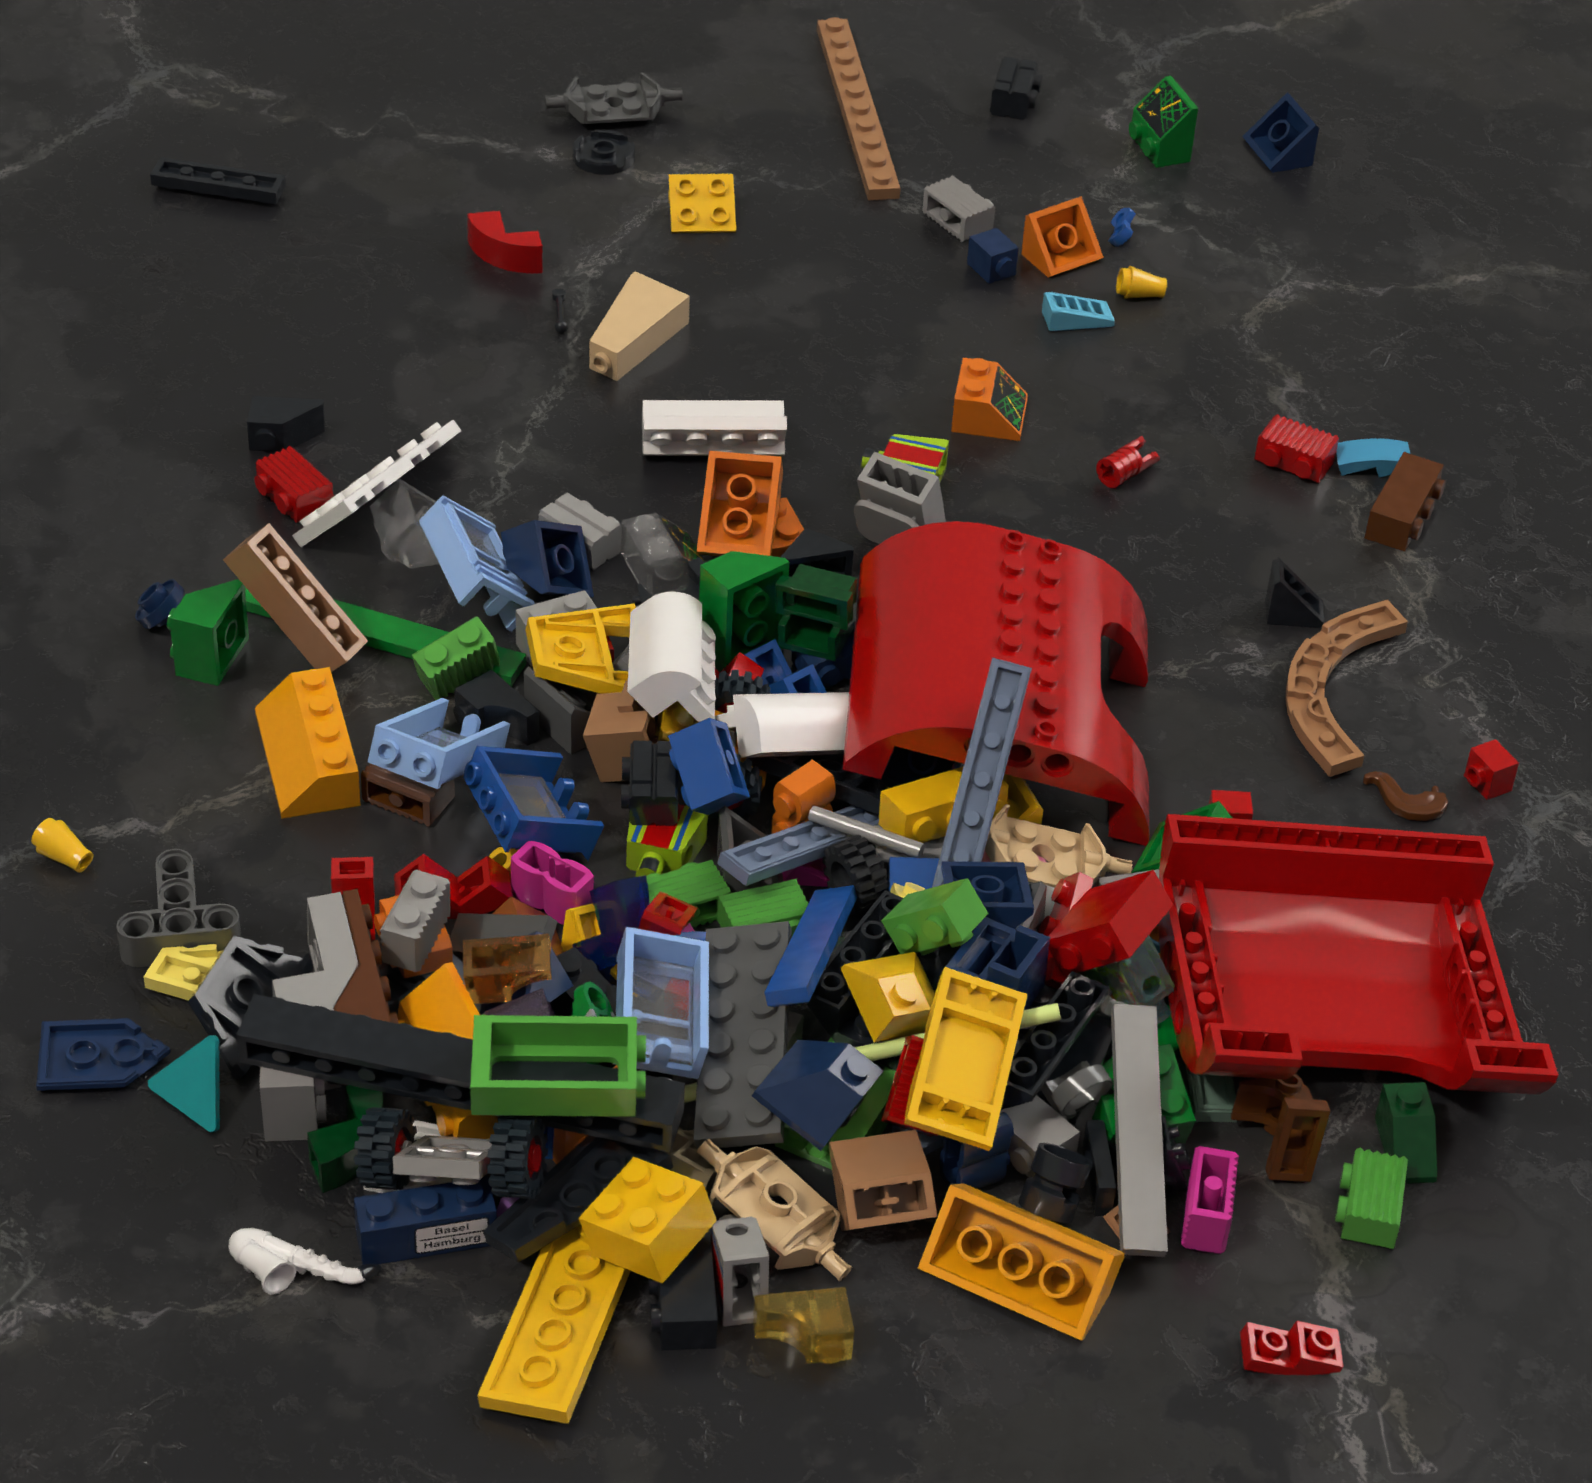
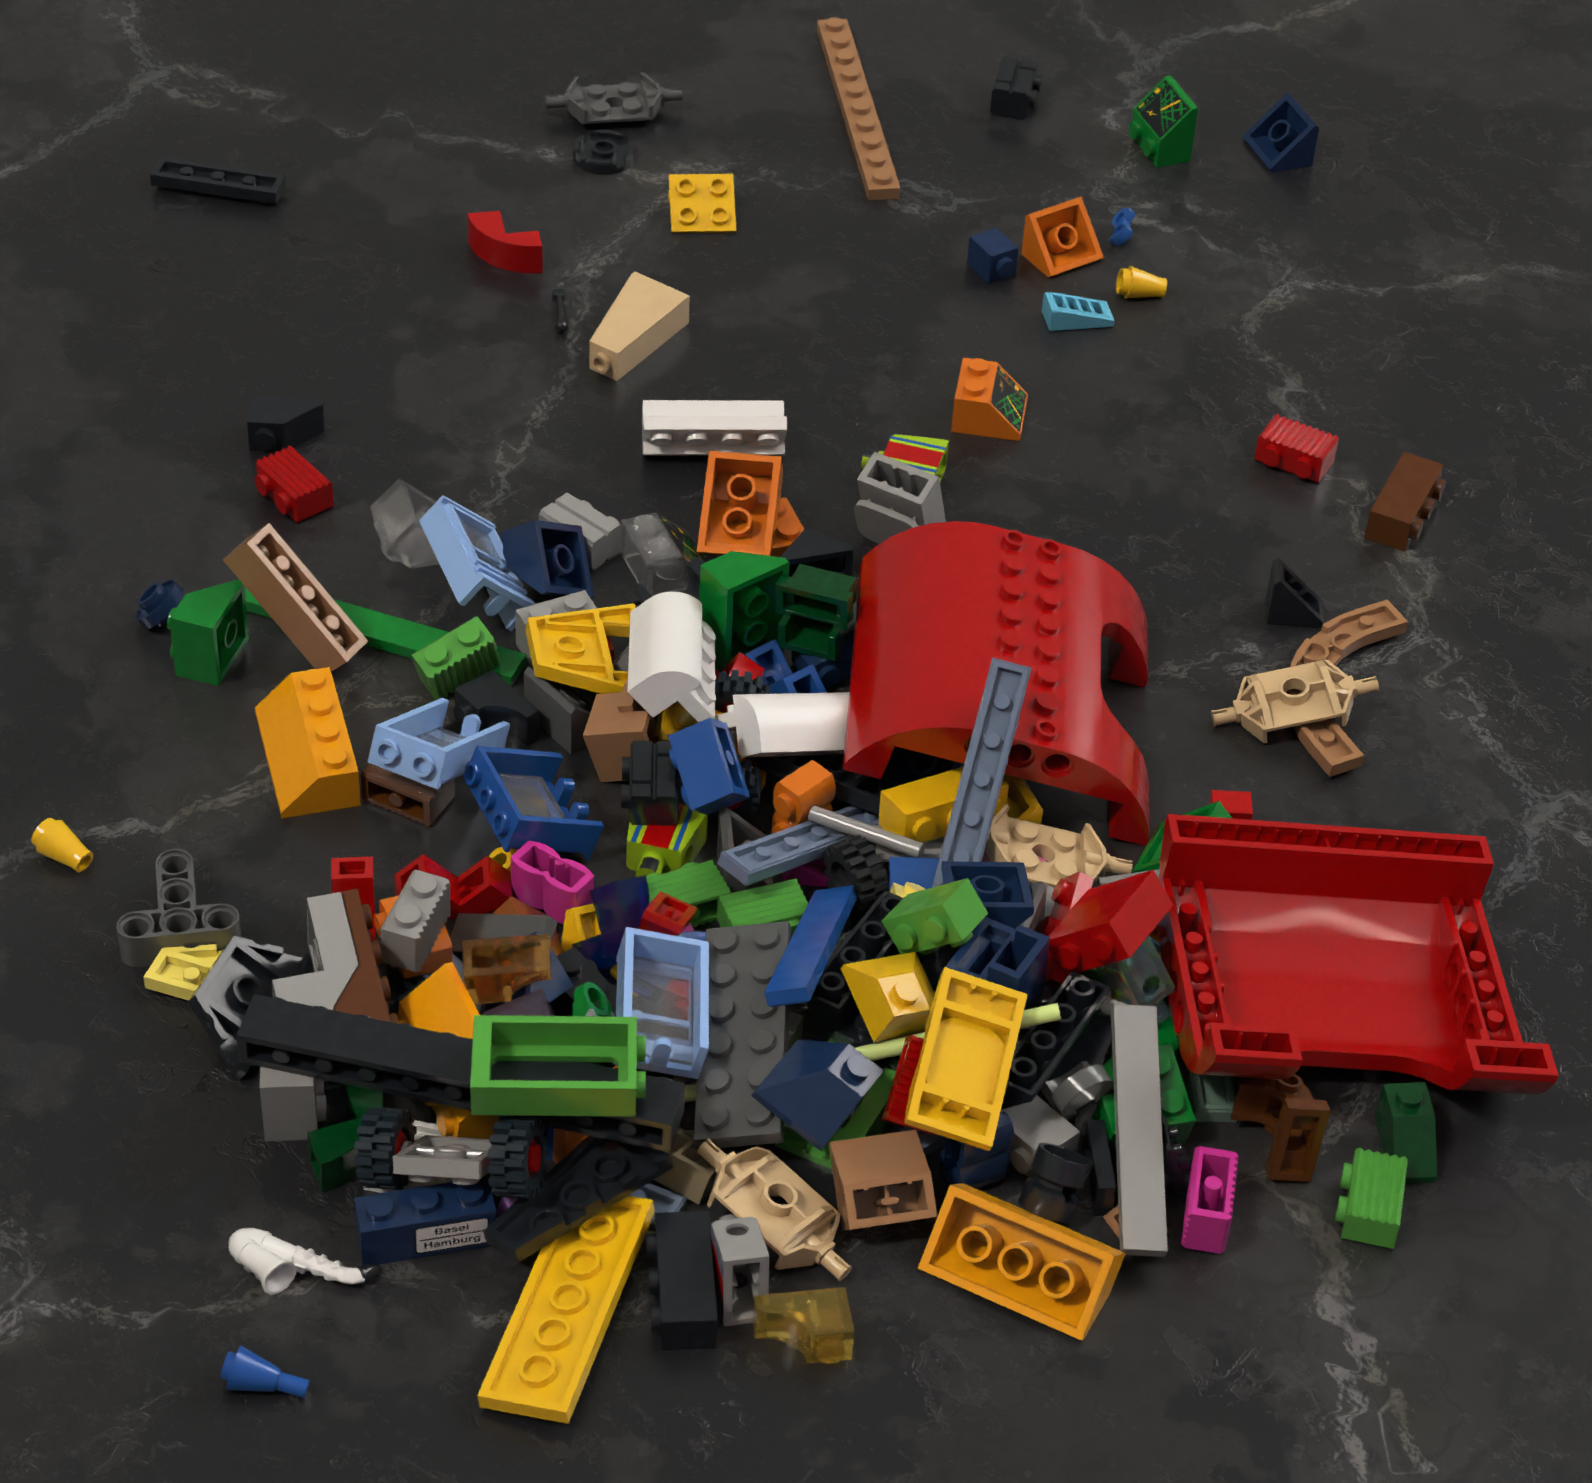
dark blue tile [36,1018,171,1091] -> none
teal piece [148,1035,220,1132] -> none
white wing [292,420,461,547] -> none
yellow brick [579,1157,717,1284] -> none
light grey brick [923,175,995,242] -> none
red hinge [1096,436,1160,488] -> none
red slope [1240,1321,1343,1375] -> none
dark azure slope [1336,438,1410,477] -> none
reddish brown piece [1363,771,1448,821] -> none
red plate [1464,739,1519,800] -> none
none -> blue cone [220,1345,310,1398]
none -> tan plate [1211,659,1379,743]

